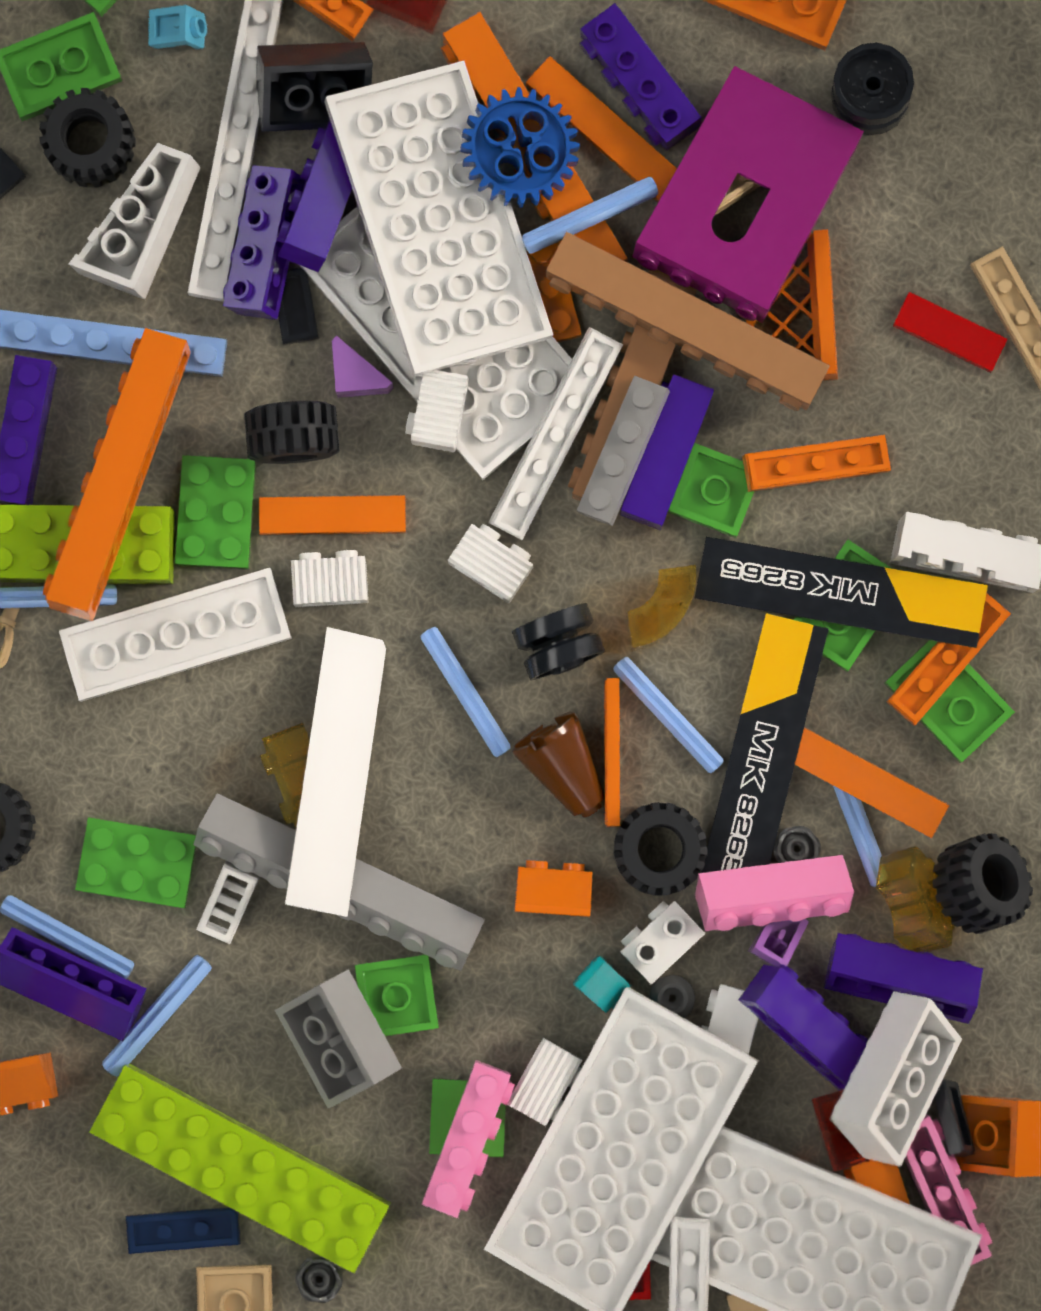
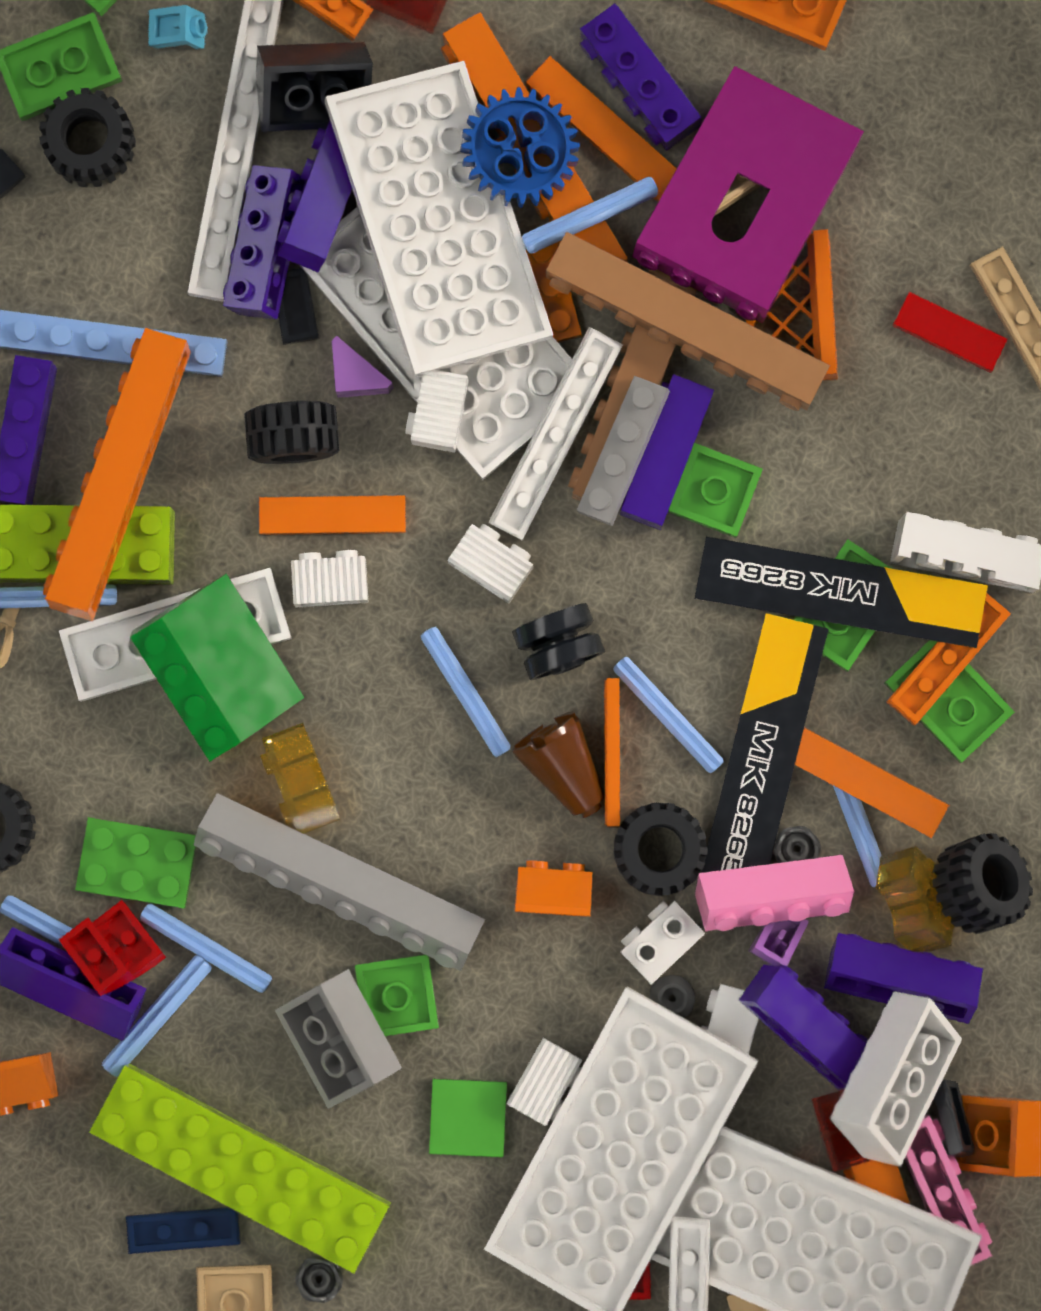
white wedge [69,143,201,300] -> none
bright green plate [175,455,256,569] -> none
white slope [196,861,260,944] -> none
white sticker [285,627,386,917] -> none
bright pink brick [422,1060,515,1218] -> none
teal slope [573,955,631,1013] -> none
clear yellow brick [626,565,696,652] -> none
orange tile [742,435,891,492] -> none
black wheel [831,42,914,136] -> none
none -> red slope [59,900,167,996]
none -> green slope [130,573,304,762]
none -> light blue axle [139,904,272,993]

